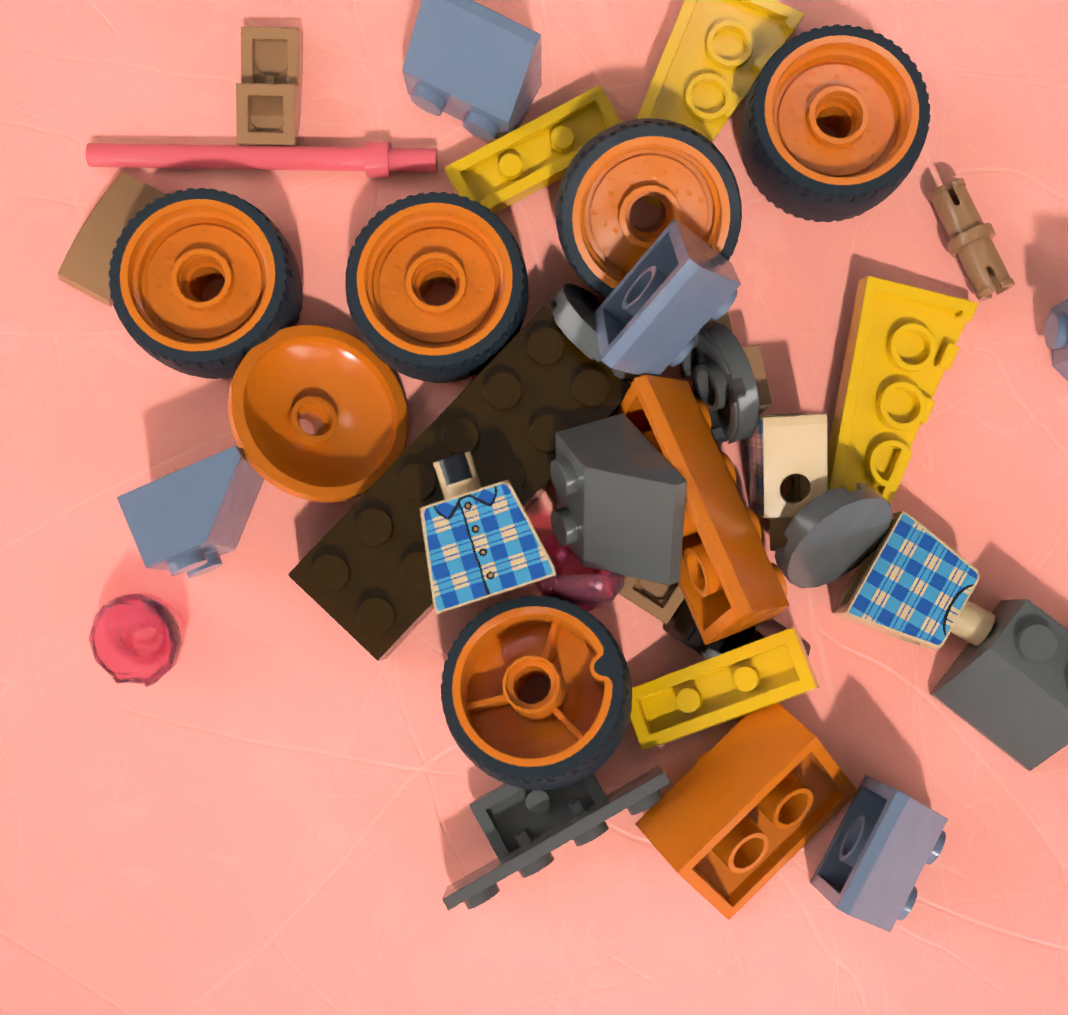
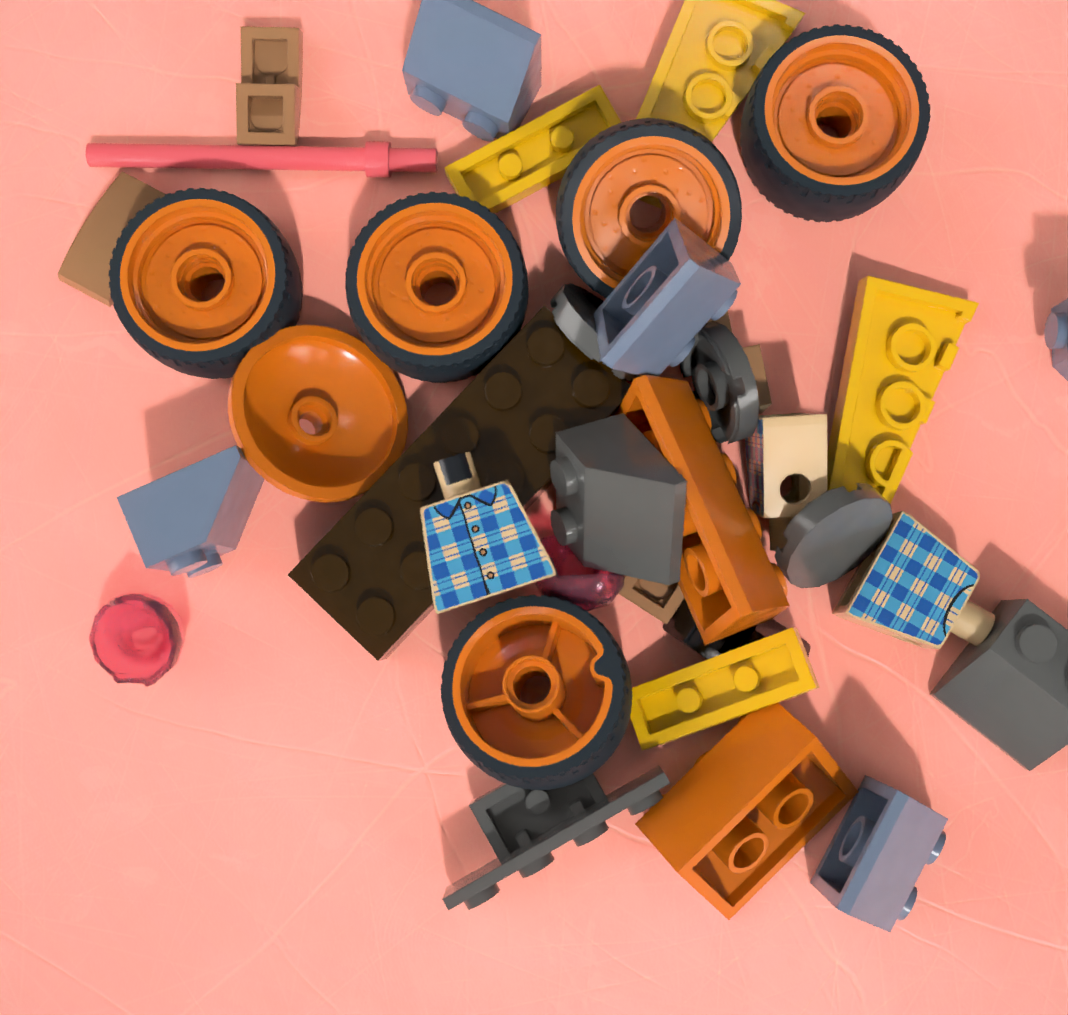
medium nougat pin [928,178,1015,302] -> none

